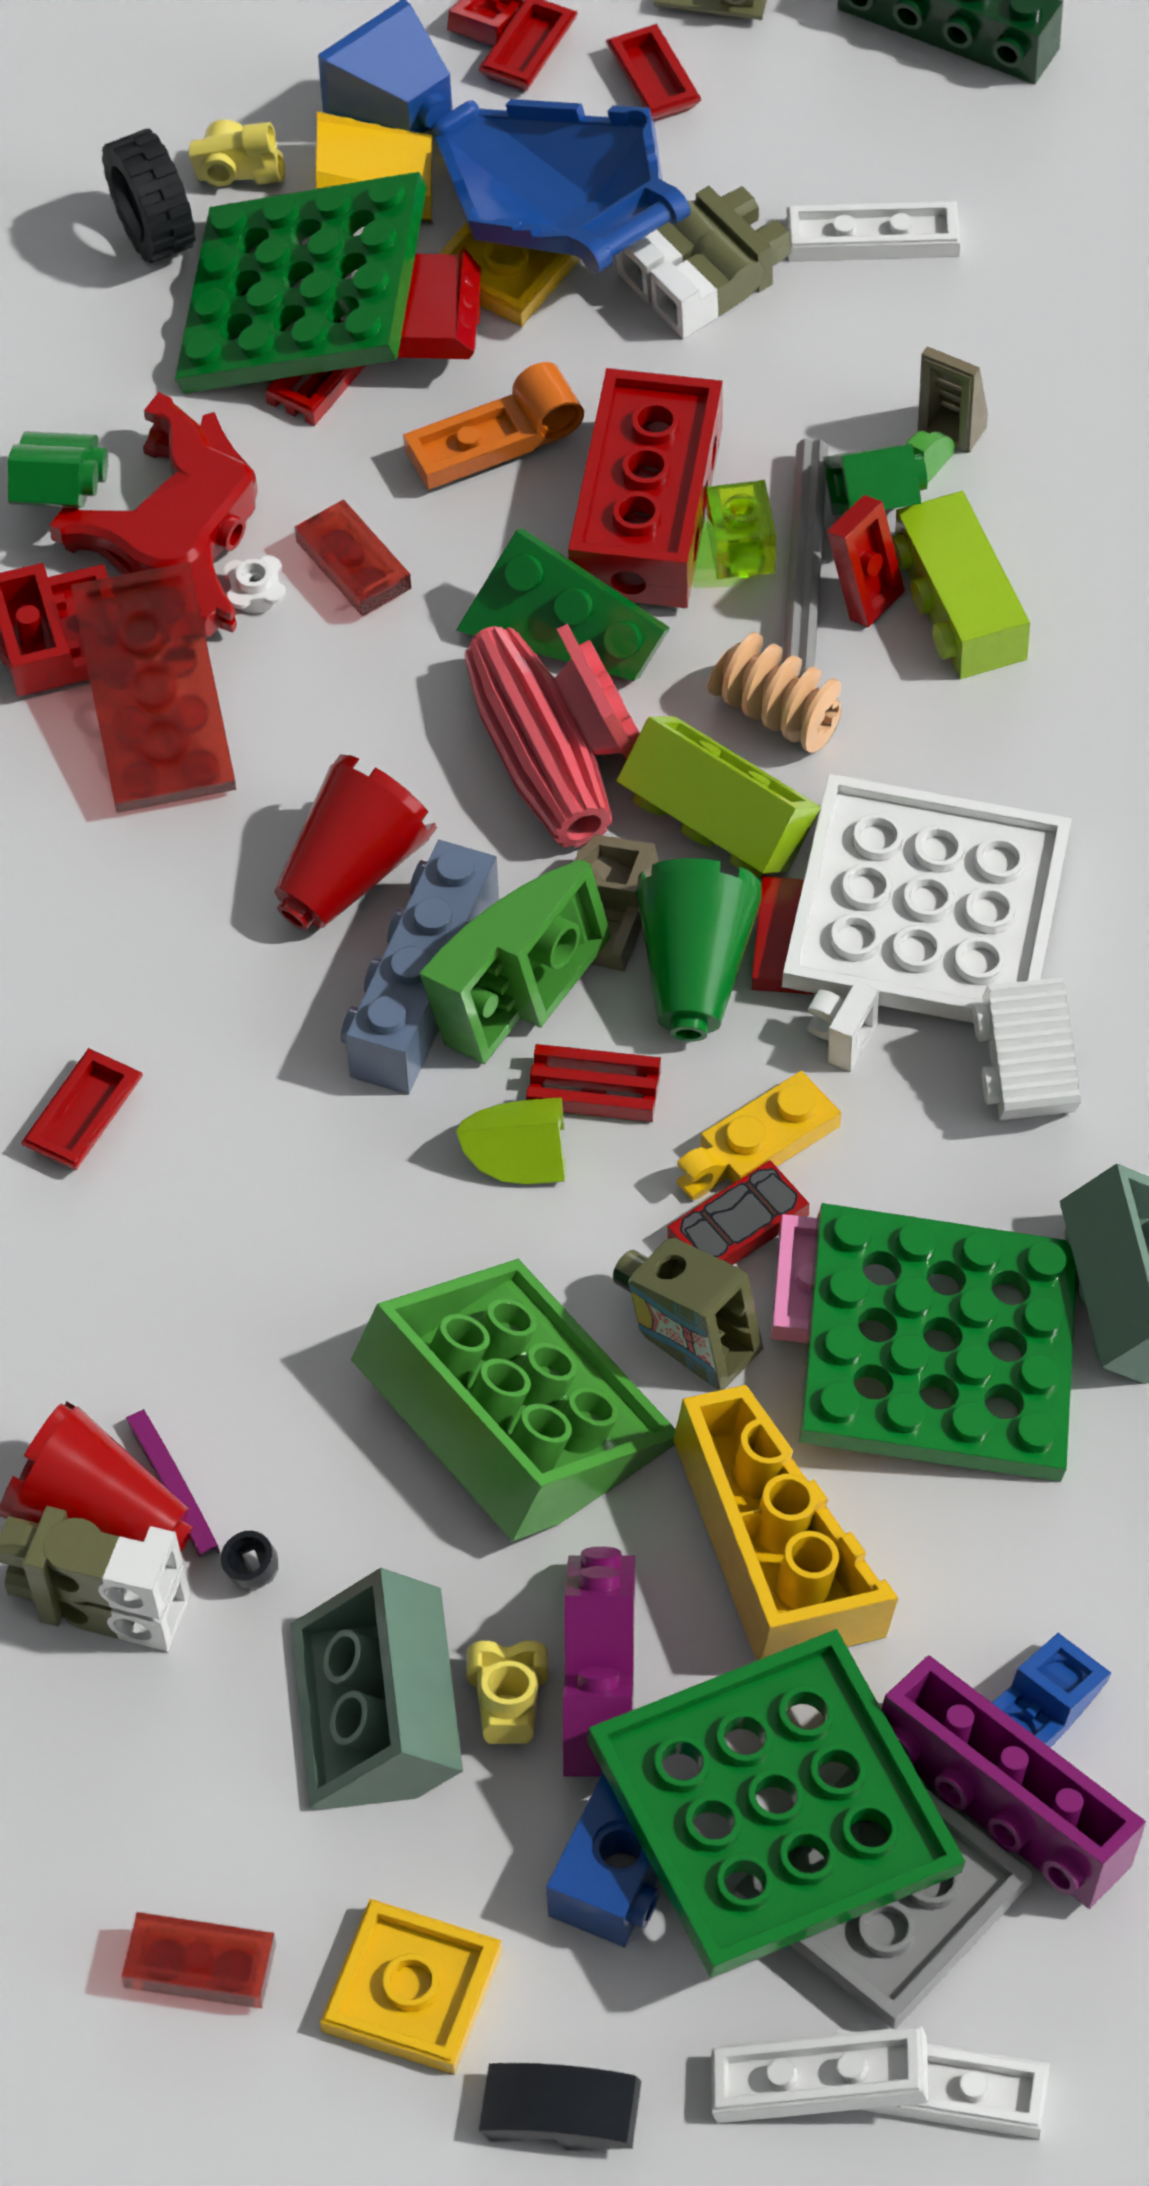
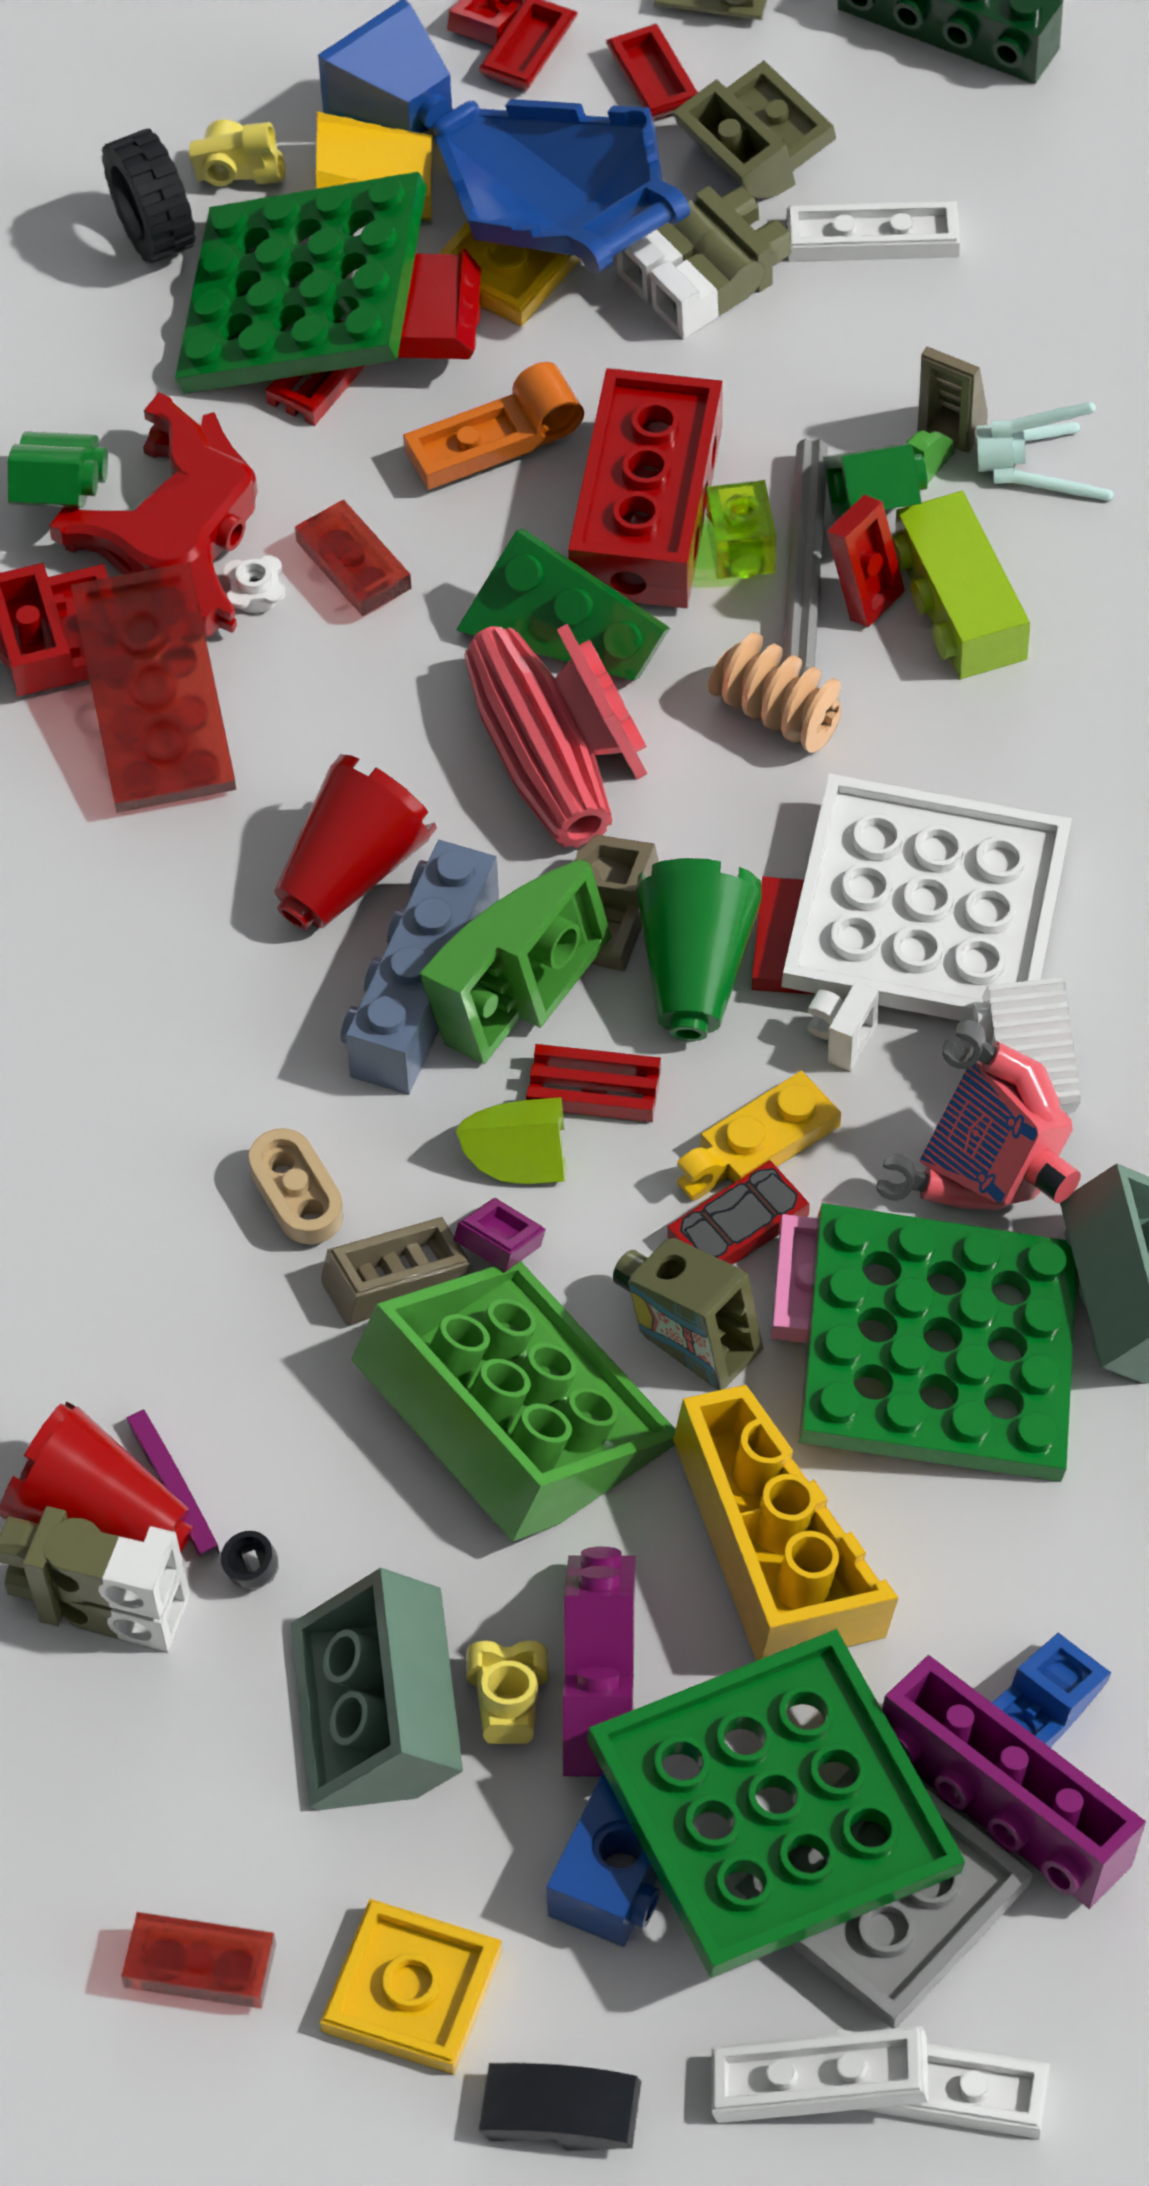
red tile [21,1048,143,1170] -> none
lime brick [616,716,821,877] -> none
none -> tan plate [249,1128,344,1244]
none -> dark tan slope [321,1217,471,1325]
none -> magenta tile [453,1198,546,1272]
none -> olive brick [673,60,836,198]
none -> coral torso [876,1020,1081,1210]
none -> light aqua plant [976,402,1113,501]

